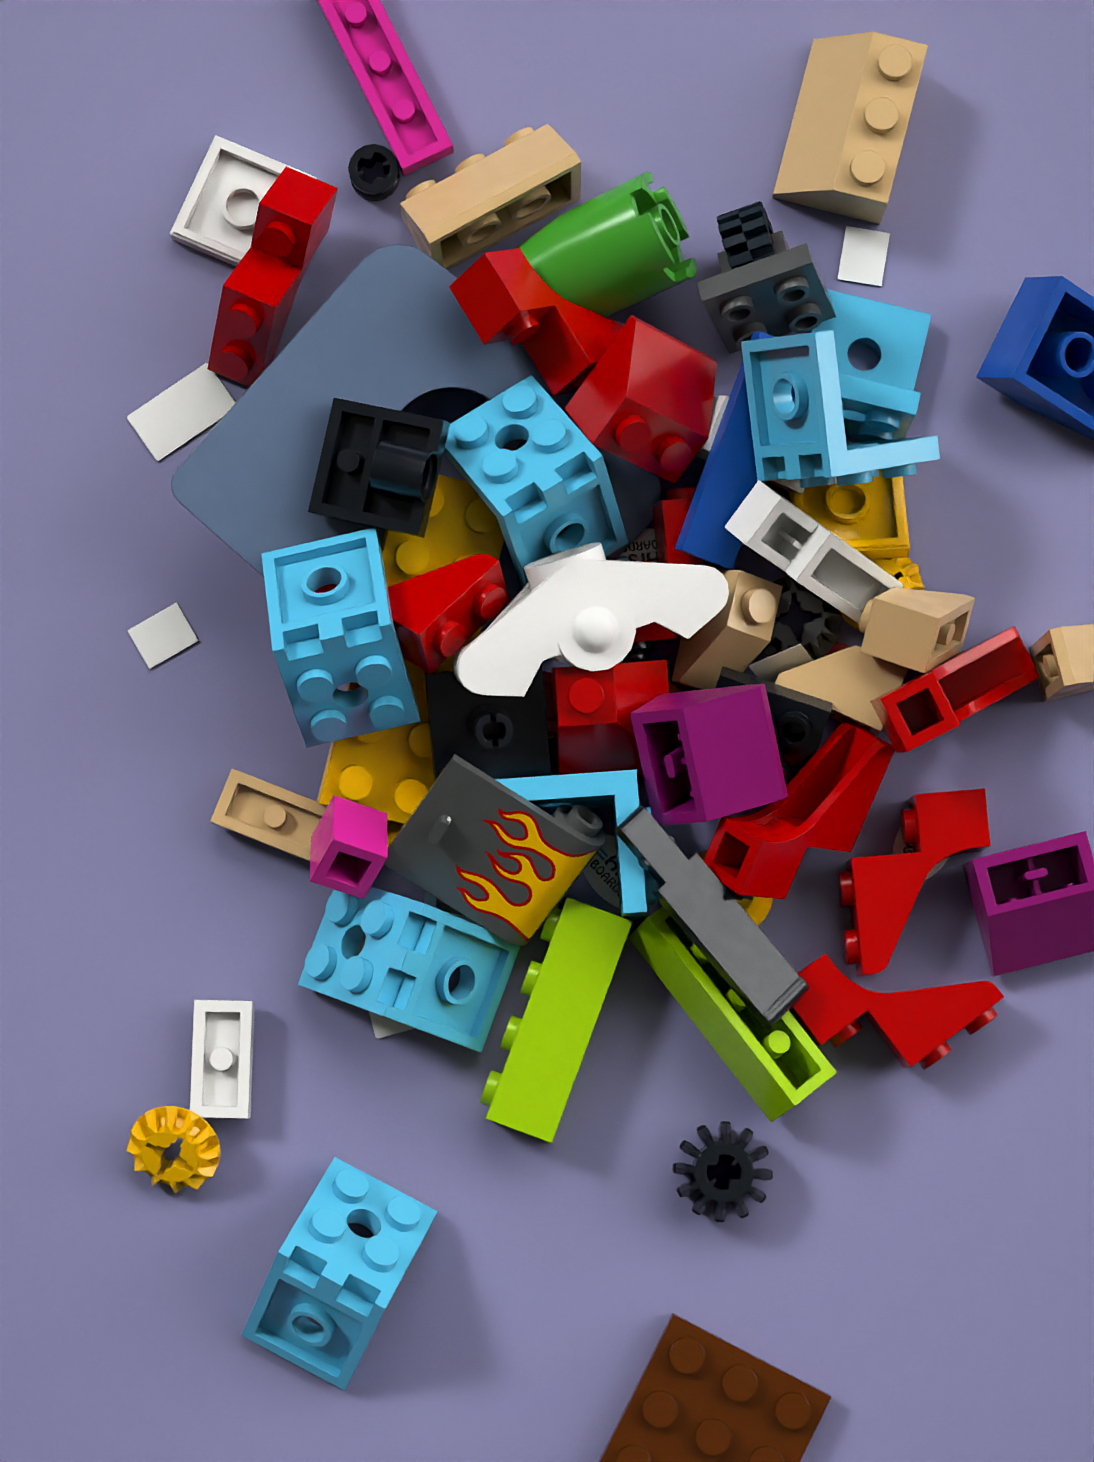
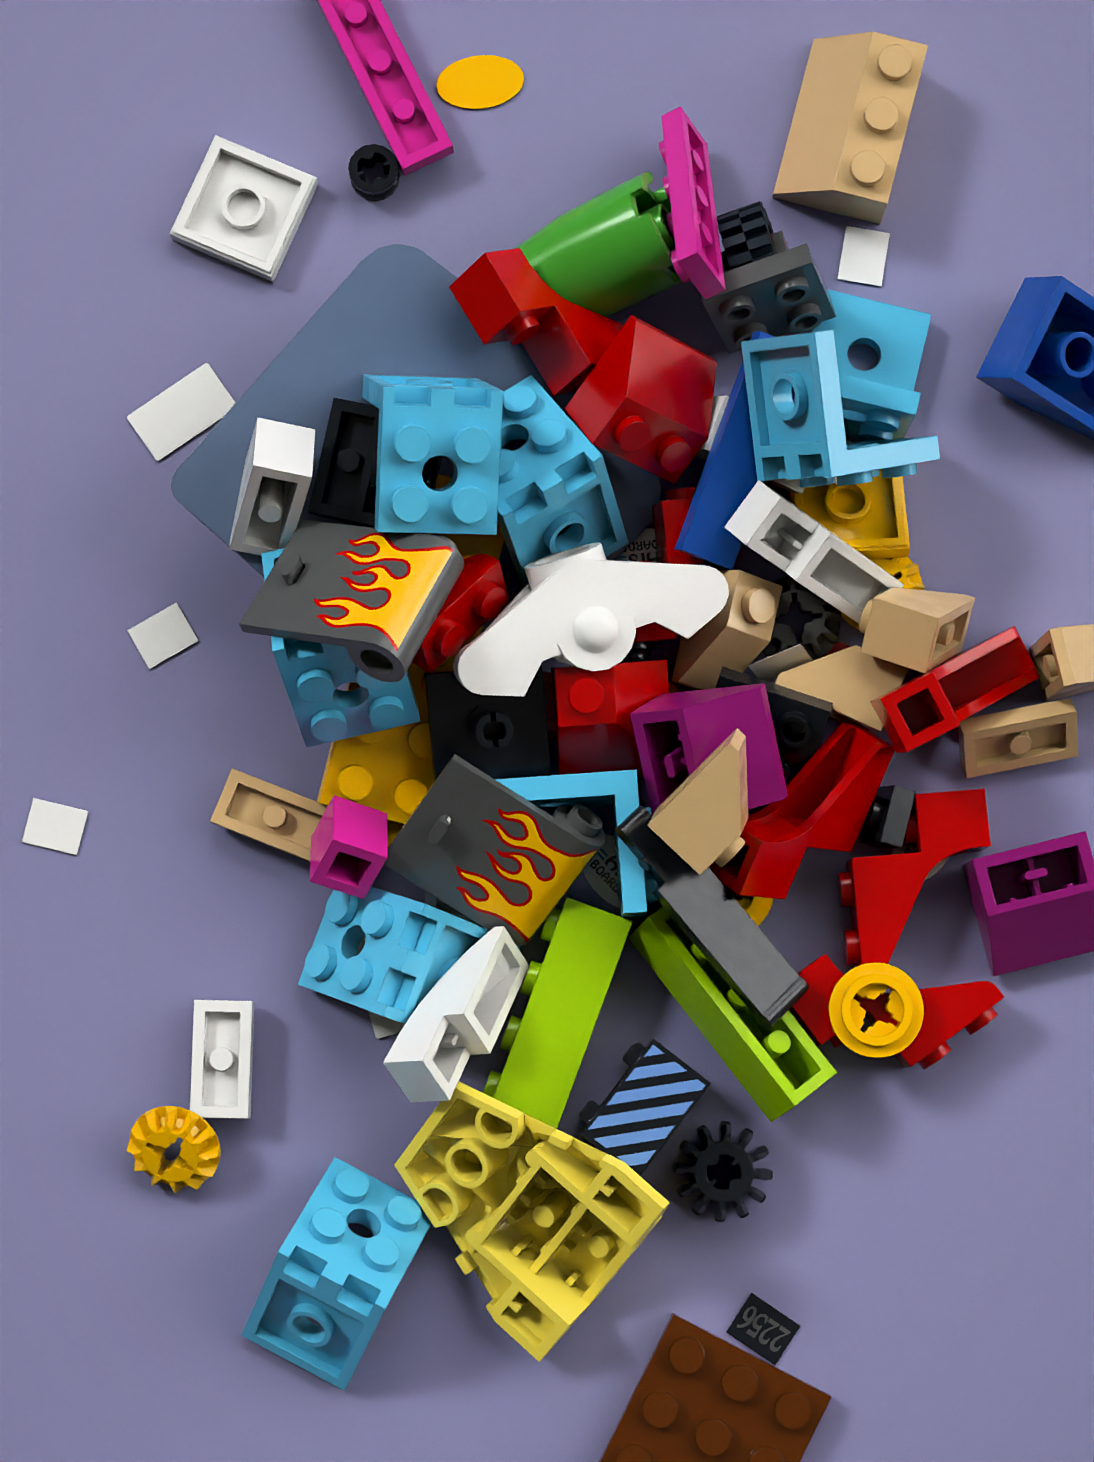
red arch [207,166,338,387] -> none
tan slope [400,124,581,270] -> none
none -> white sticker [22,798,88,855]
none -> white slope [229,417,315,556]
none -> dark grey door [239,520,464,682]
none -> medium azure bracket [362,374,503,535]
none -> white slope [383,926,529,1102]
none -> light yellow wedge [394,1081,670,1362]
none -> yellow sticker [436,55,524,109]
none -> container [579,1039,711,1176]
none -> tan slope [647,728,748,875]
none -> dark pink plate [659,106,726,300]
none -> black sticker [726,1293,800,1365]
none -> yellow gear [828,963,924,1058]
none -> black plate [860,785,916,849]
none -> tan plate [958,698,1078,779]

